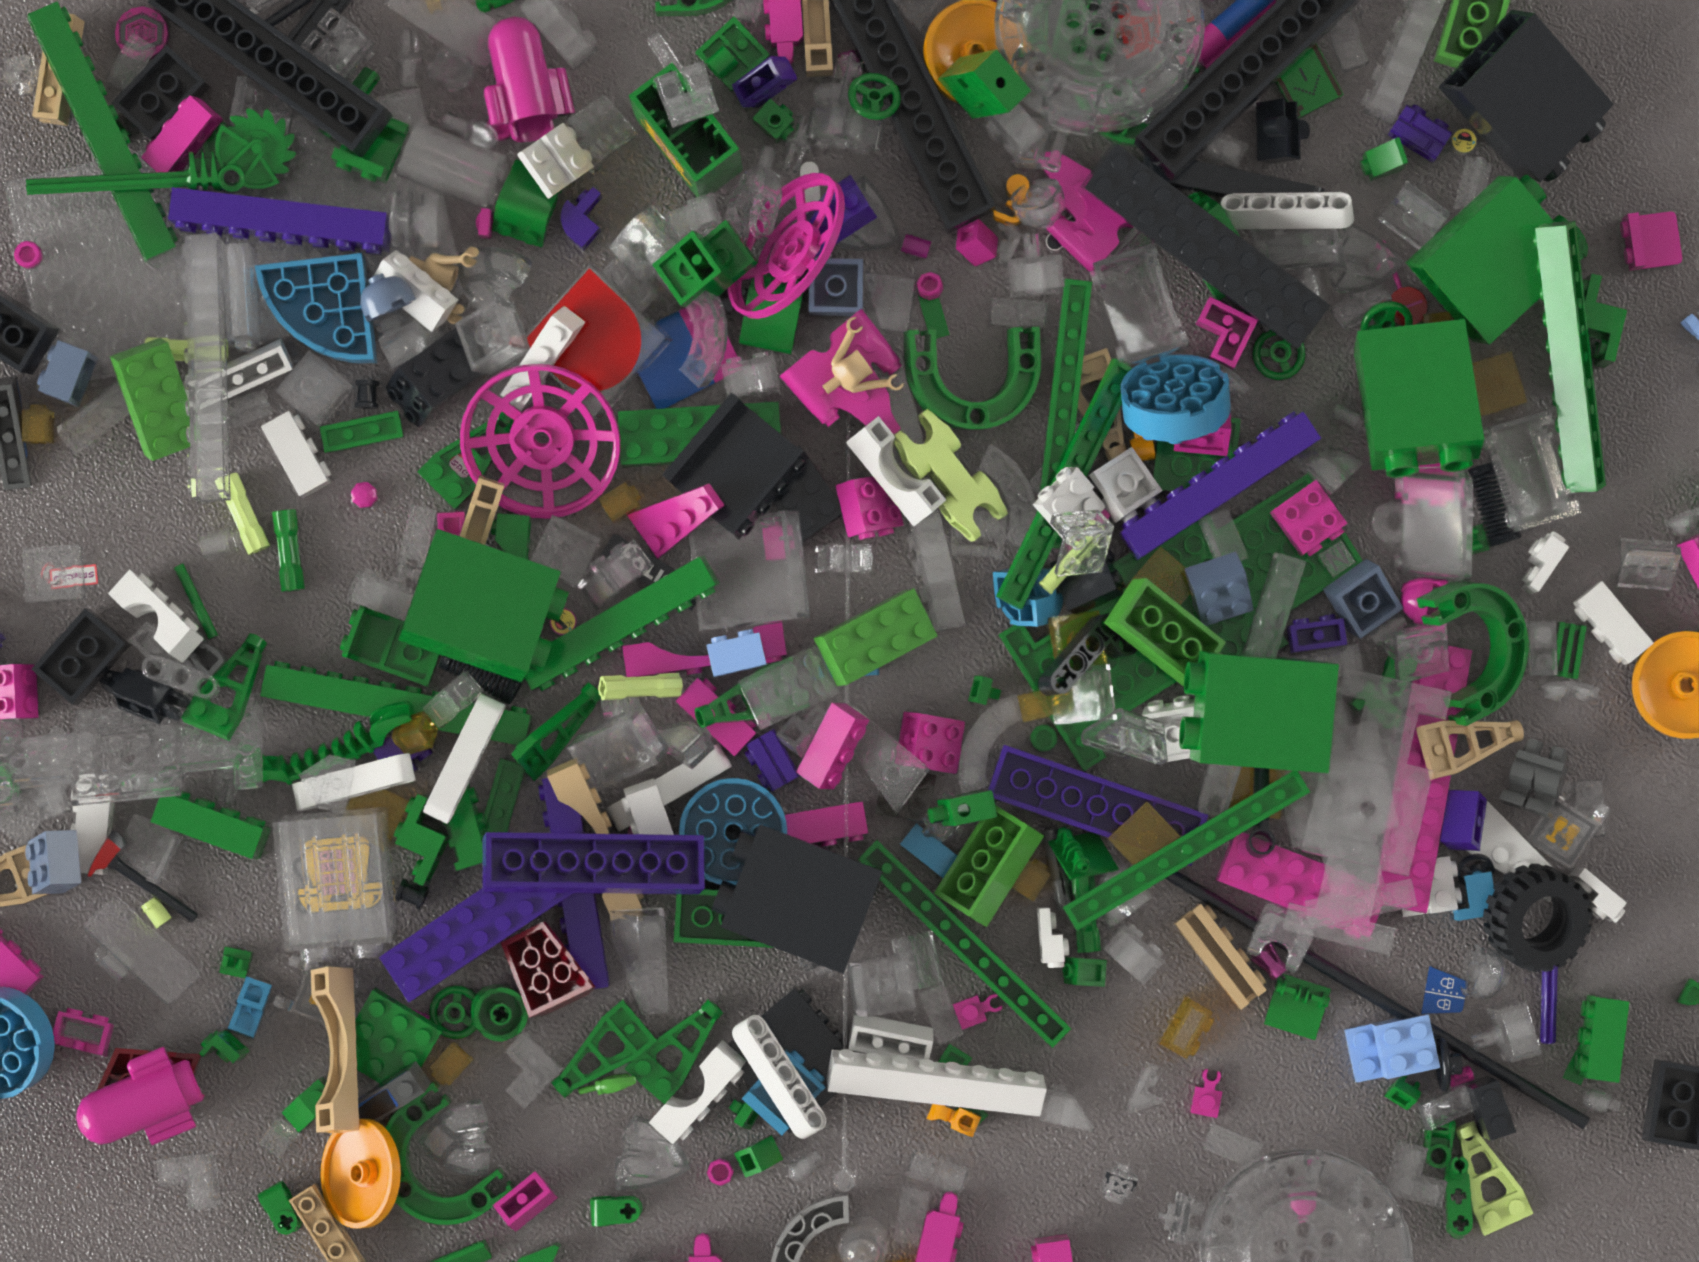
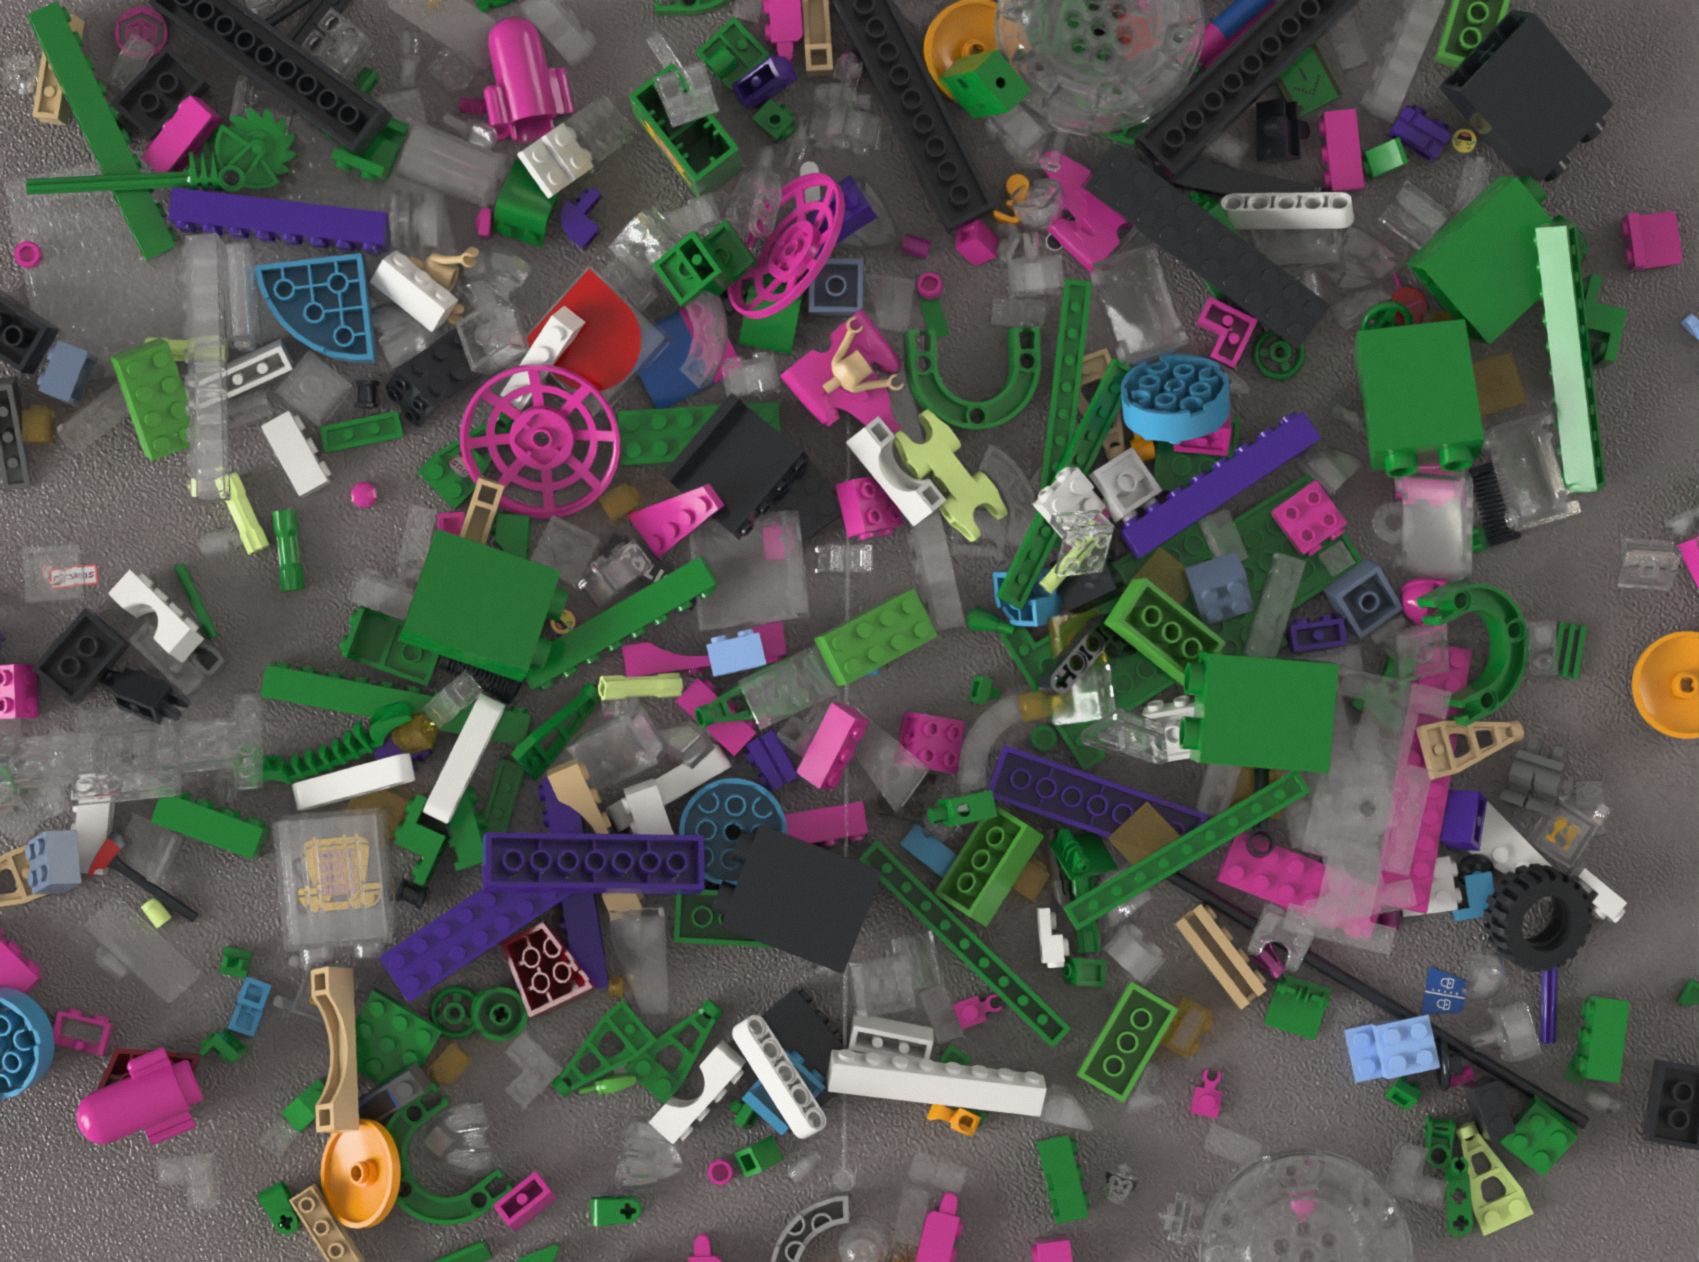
clear beam [142,655,220,700] -> none
green plate [181,633,267,741] -> none
clear slope [299,755,356,814] -> none
sand blue cylinder [360,273,416,322] -> none
green piece [848,73,901,120] -> none
clear tile [1417,1085,1474,1131] -> none
white plate [1521,531,1569,594] -> none
clear slope [1538,681,1600,702] -> none
white brick [1573,581,1654,665] -> none
none -> dark pink piece [460,97,486,115]
none -> clear yellow bush [609,975,624,1000]
none -> green cone [966,605,1017,635]
none -> green wedge [1036,1133,1090,1225]
none -> bright green brick [1075,980,1178,1103]
none -> dark pink brick [1317,108,1365,193]
none -> magenta piece [1379,905,1401,930]
none -> green brick [1500,1095,1578,1177]

